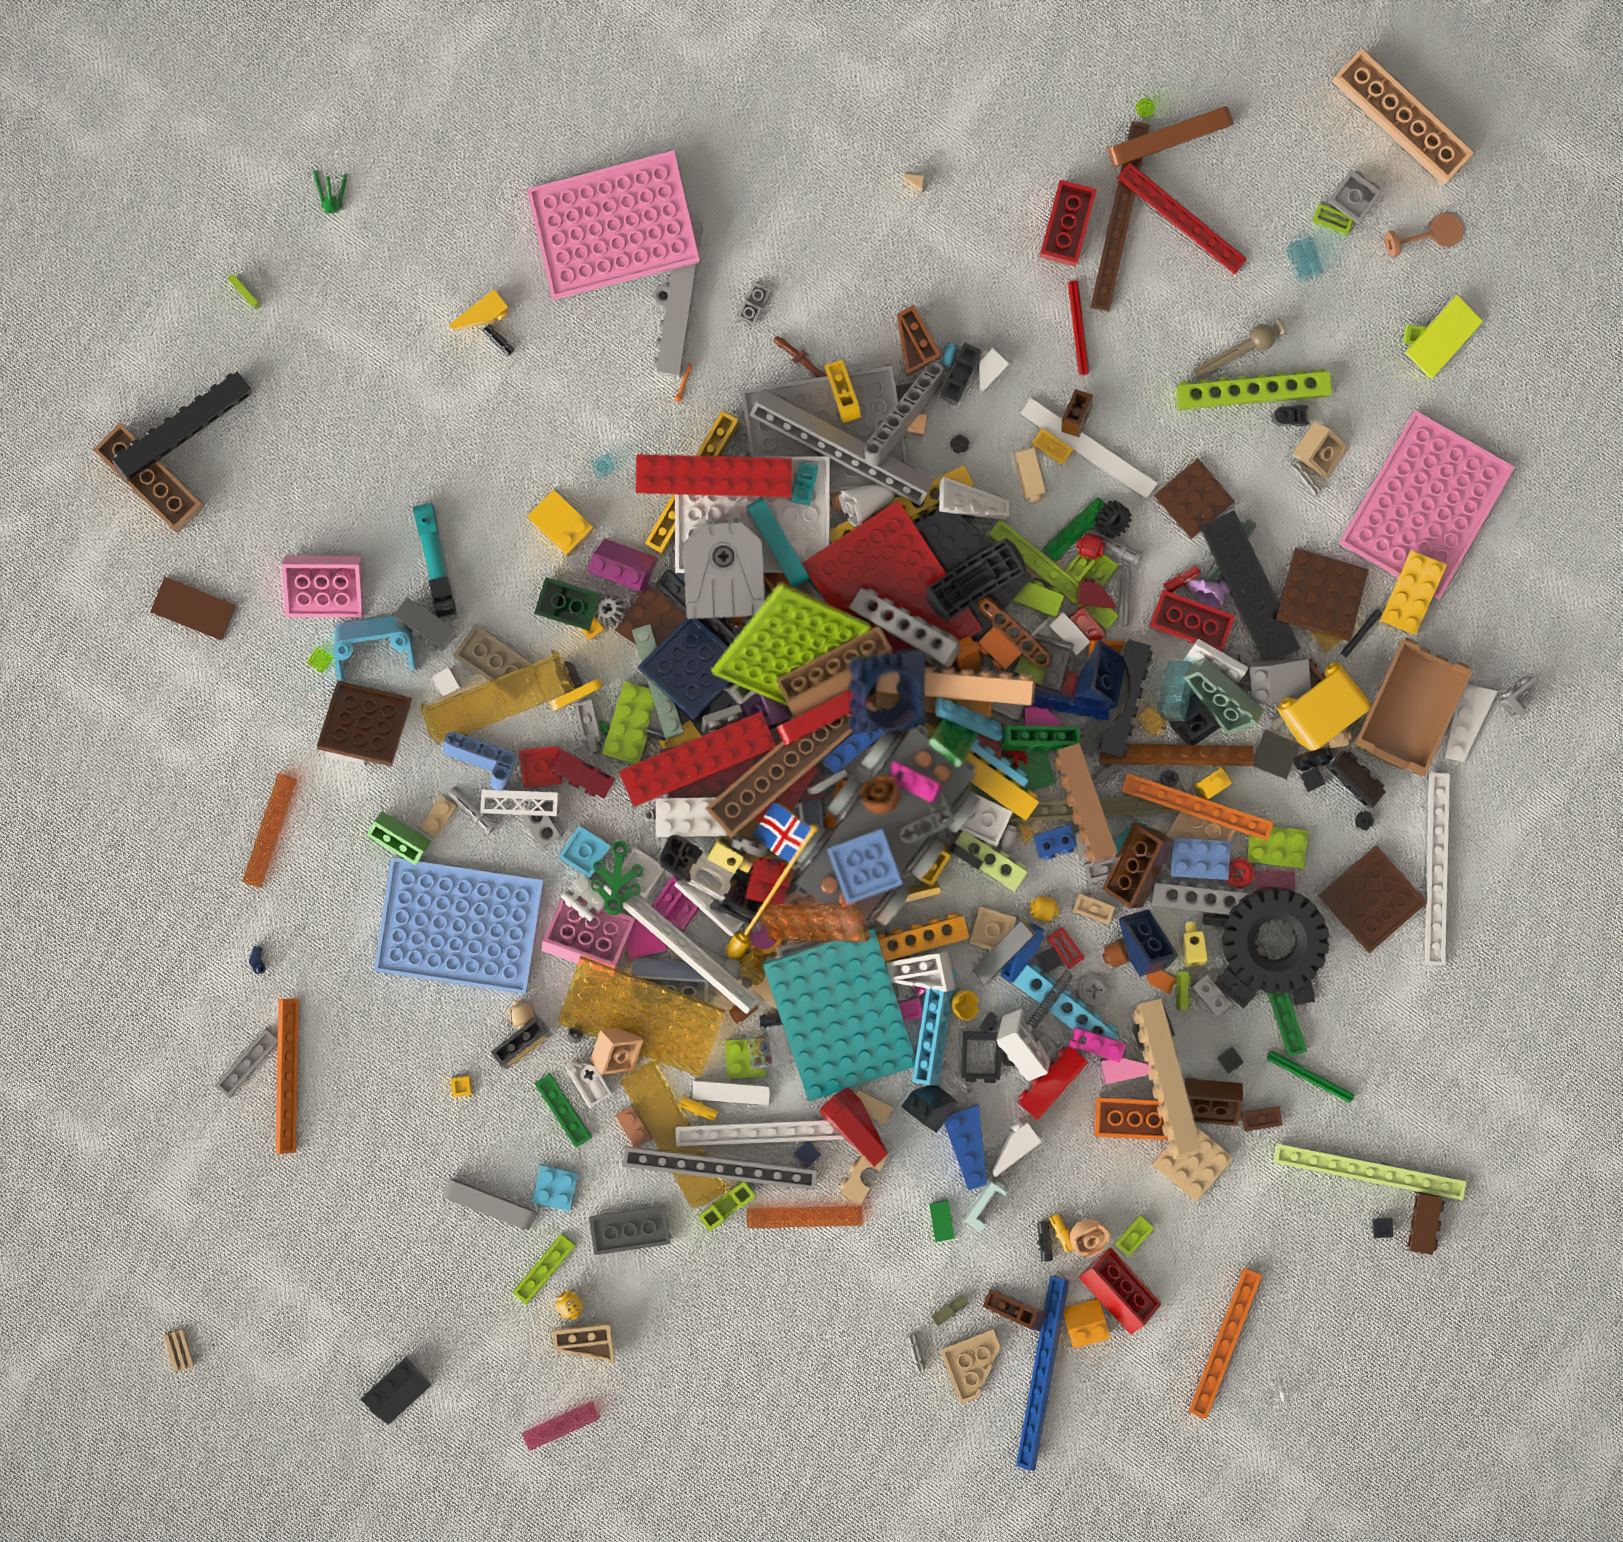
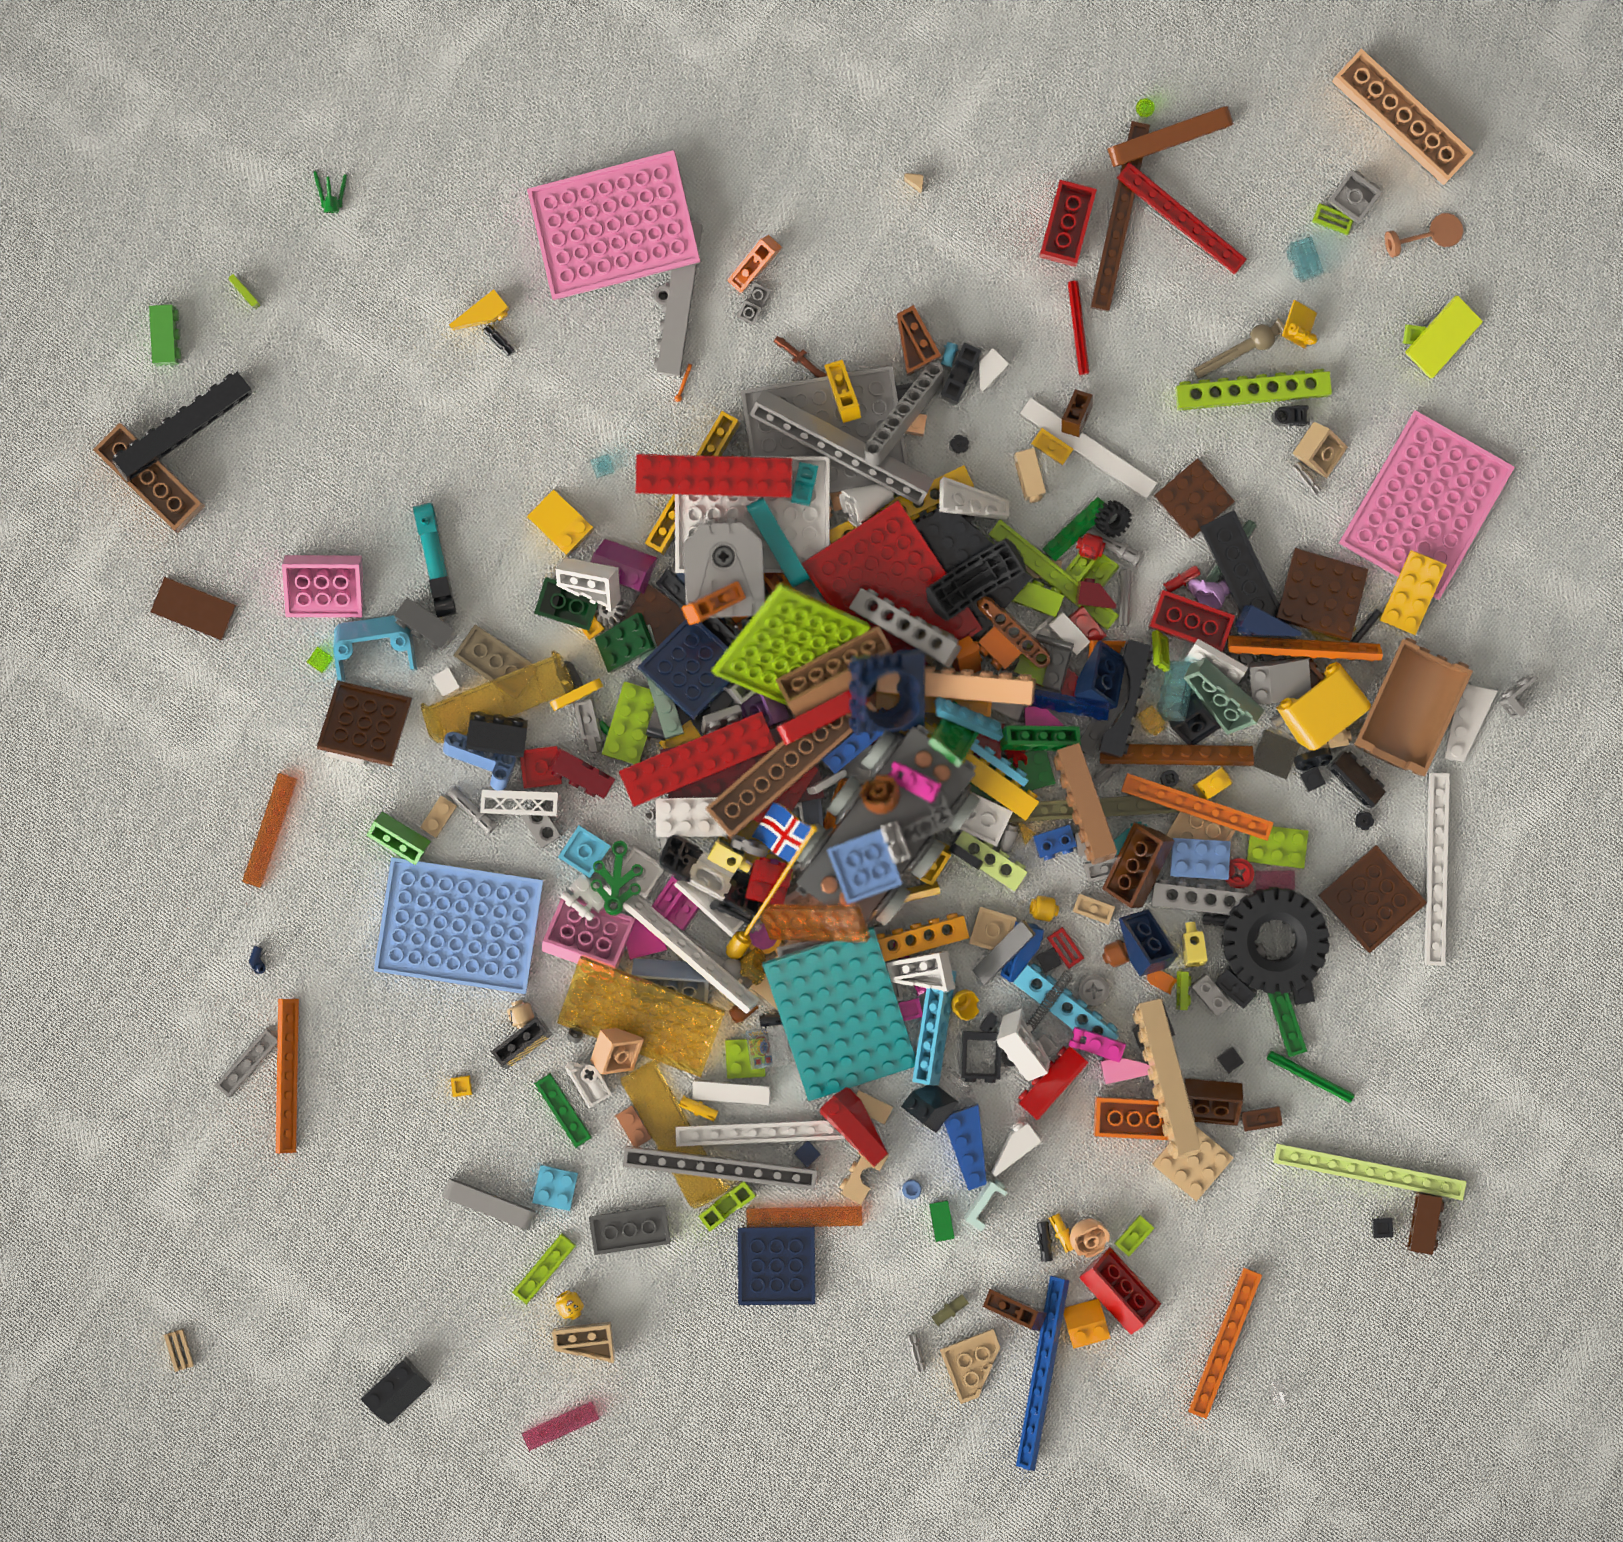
none -> bright green brick [149,304,181,366]
none -> black slope [466,711,528,757]
none -> white wedge [556,558,621,612]
none -> dark green plate [595,613,655,673]
none -> orange slope [681,581,746,625]
none -> orange slope [727,235,783,293]
none -> dark blue plate [738,1226,815,1305]
none -> light grey hinge [881,820,911,863]
none -> medium blue tile [902,1179,921,1199]
none -> lime tile [1152,630,1170,672]
none -> orange plate [1227,635,1383,661]
none -> dark blue slope [1234,605,1302,636]
none -> yellow hinge [1282,300,1317,349]

